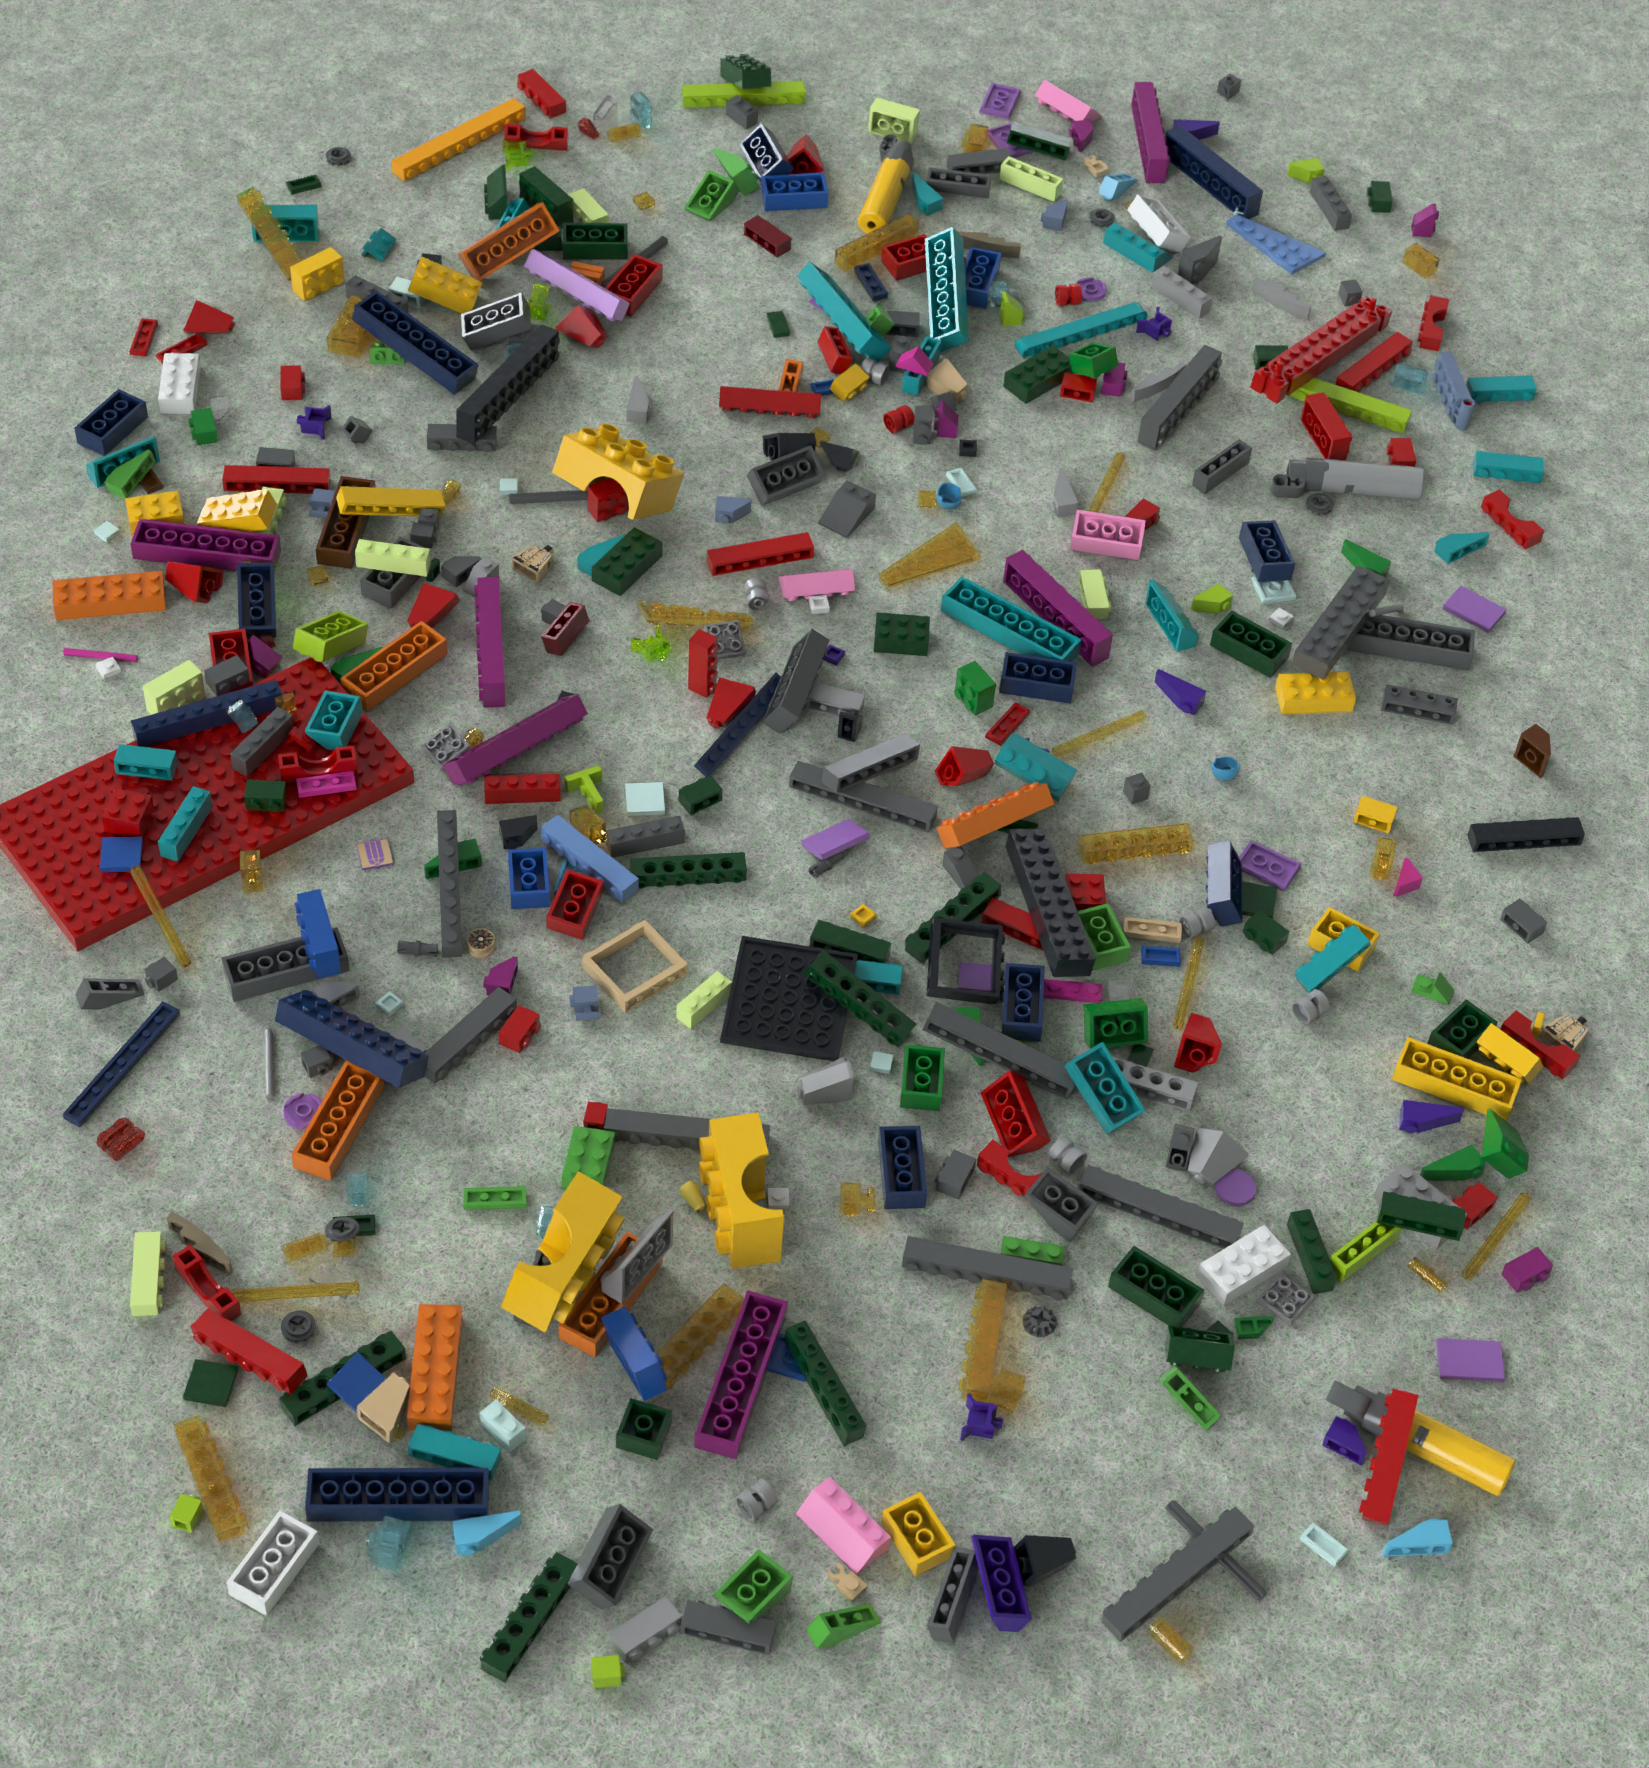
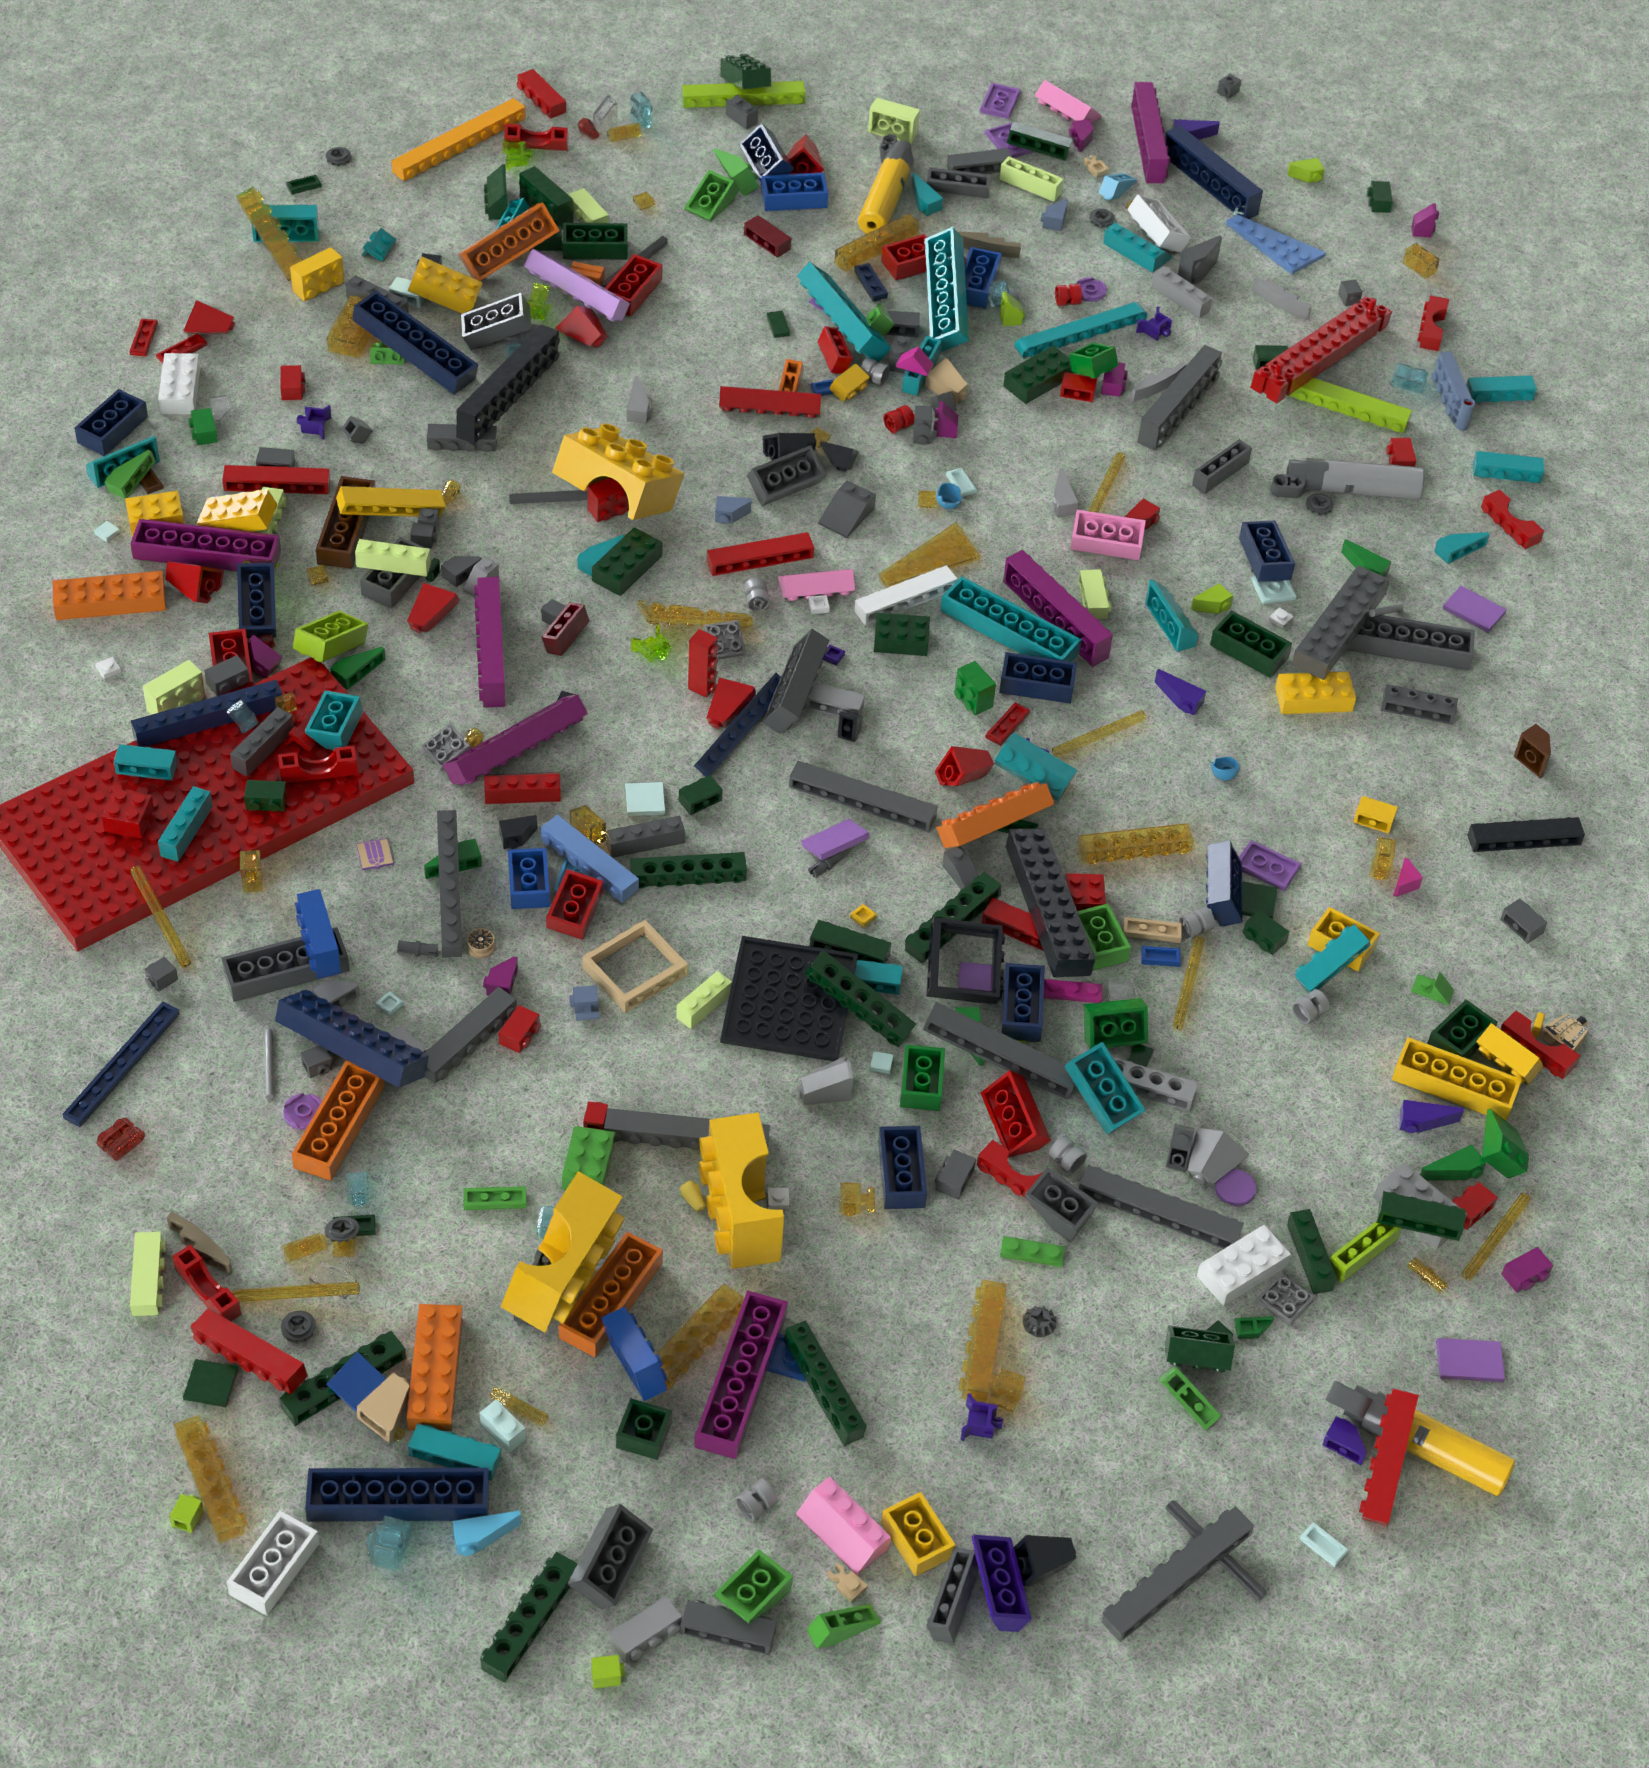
dark pink bar [63,648,138,662] -> none
dark grey slope [75,978,144,1010] -> none
blue tile [100,837,143,872] -> none
dark pink plate [296,771,356,798] -> none
sand blue brick [309,489,335,518] -> none
orange brick [340,621,448,712] -> none
light aqua tile [500,478,518,495] -> none
tan torso [512,544,554,584] -> none
lime bracket [564,765,603,814] -> none
light grey slope [601,1209,673,1304] -> none
brick [821,733,920,794] -> none
dark grey brick [902,1236,1073,1300] -> none
black plate [959,439,977,457] -> none
clear yellow brick [961,123,989,153] -> none
dark green brick [1108,1246,1205,1327] -> none
dark grey brick [1123,773,1151,804] -> none
clear yellow brick [1147,1617,1192,1665] -> none
red slope [1174,1013,1222,1073] -> none
red brick [1300,392,1352,461] -> none
dark grey brick [1310,176,1352,231] -> none
red brick [1335,332,1413,393] -> none
medium azure slope [1382,1518,1453,1557] -> none
none -> white brick [854,565,957,625]

